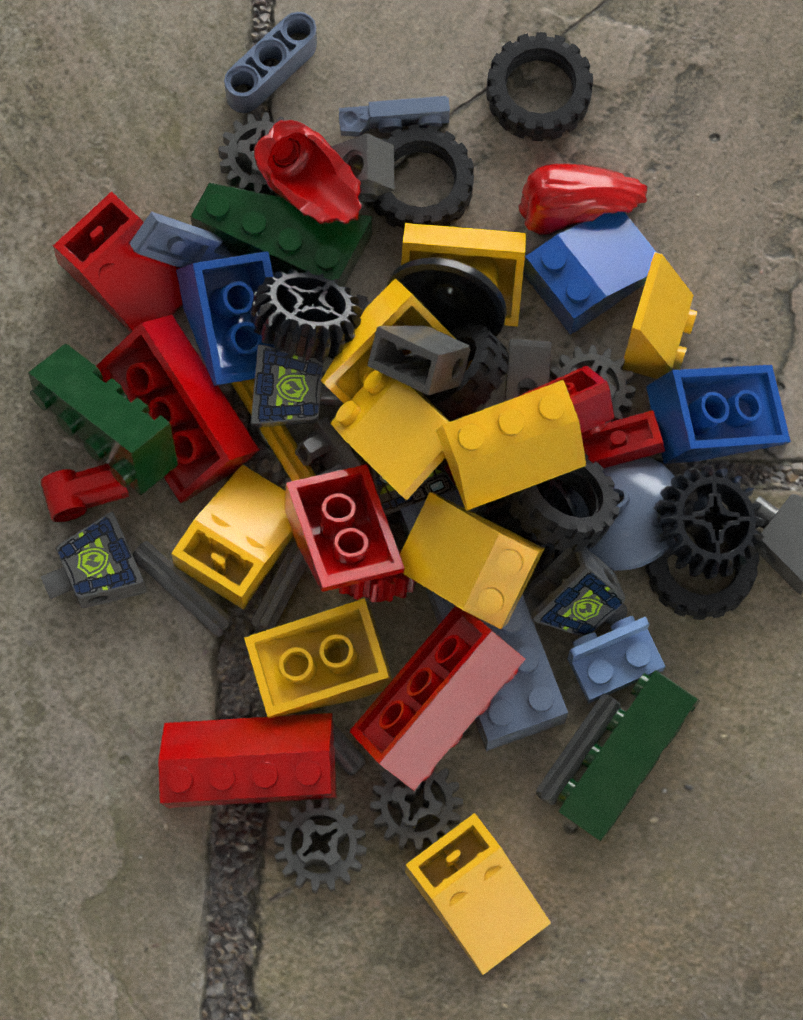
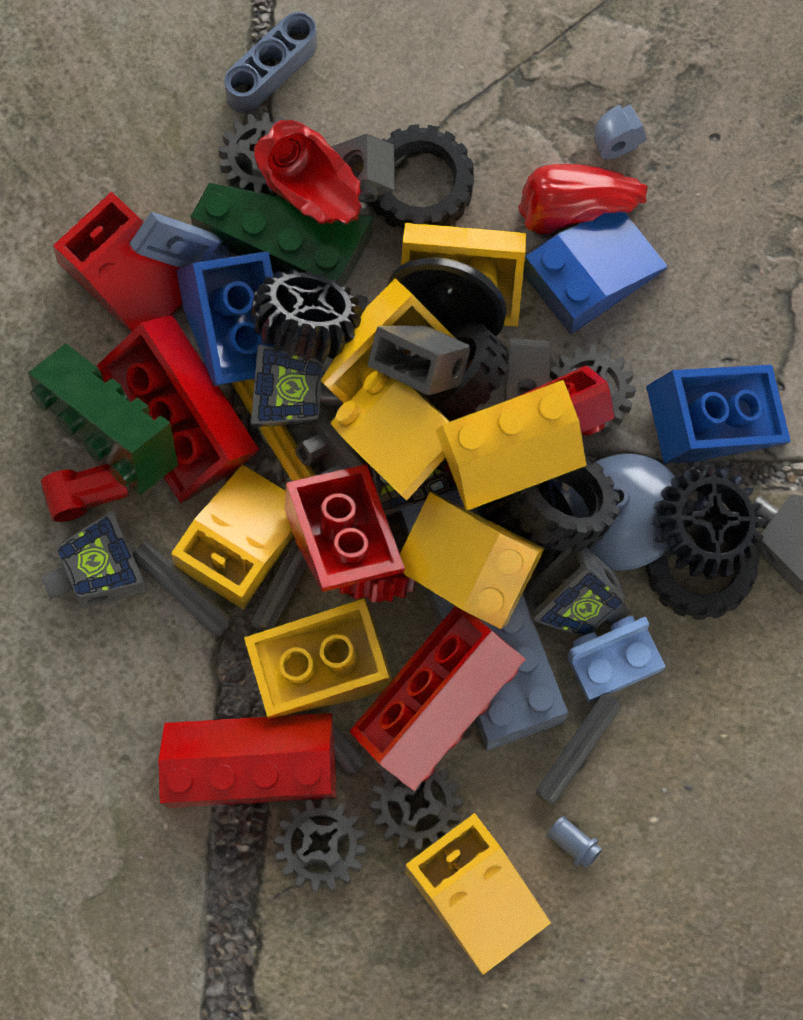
sand blue hinge [339,96,450,137] -> none
black tyre [486,32,593,141] -> none
dark green wedge [557,670,701,841] -> none
red hinge [562,410,665,483] -> none
yellow slope [622,252,697,379] -> none
none -> sand blue pin [546,815,603,869]
none -> sand blue piece [594,105,647,160]

